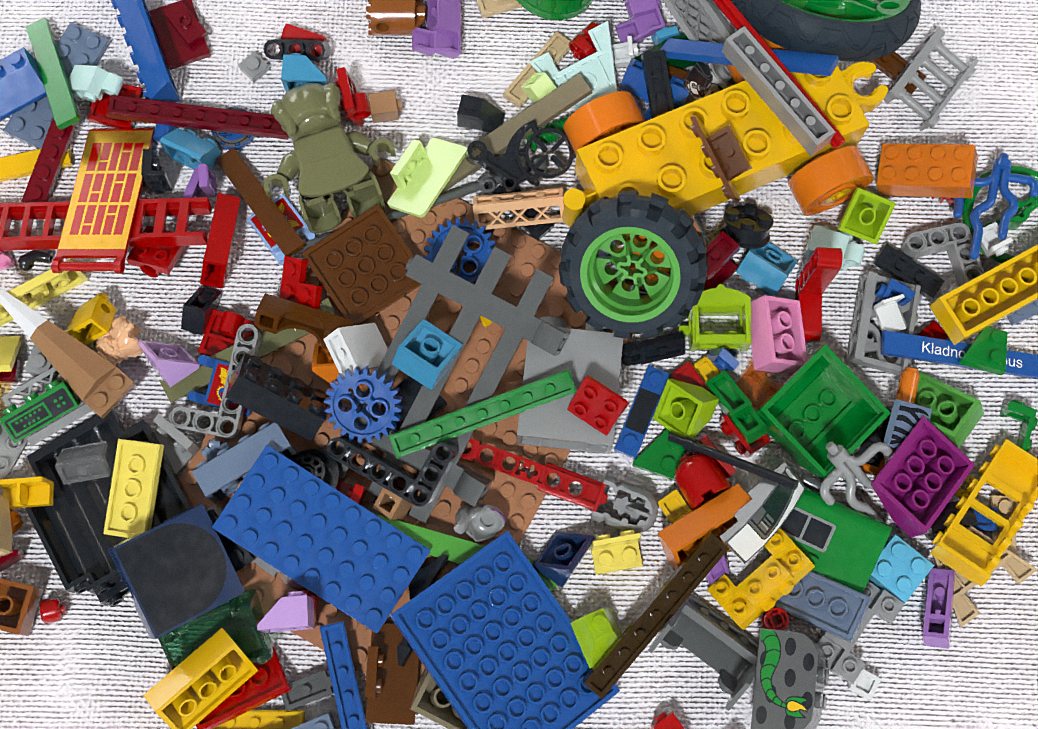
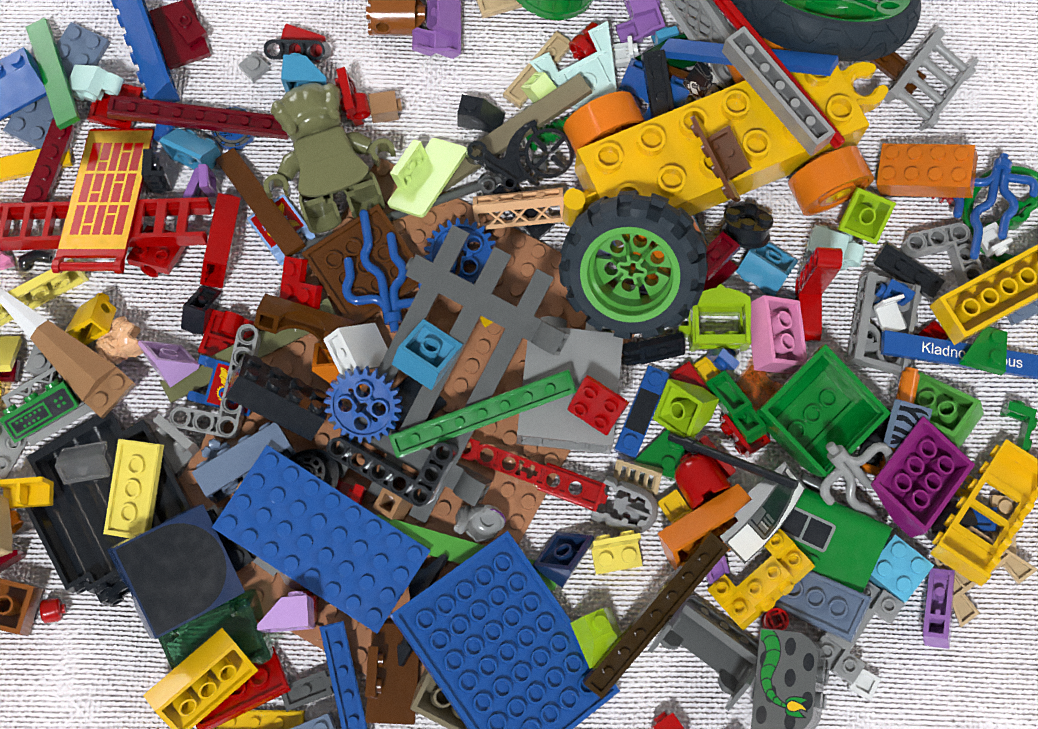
none -> blue plant [342,209,422,333]
none -> tan slope [613,458,663,495]

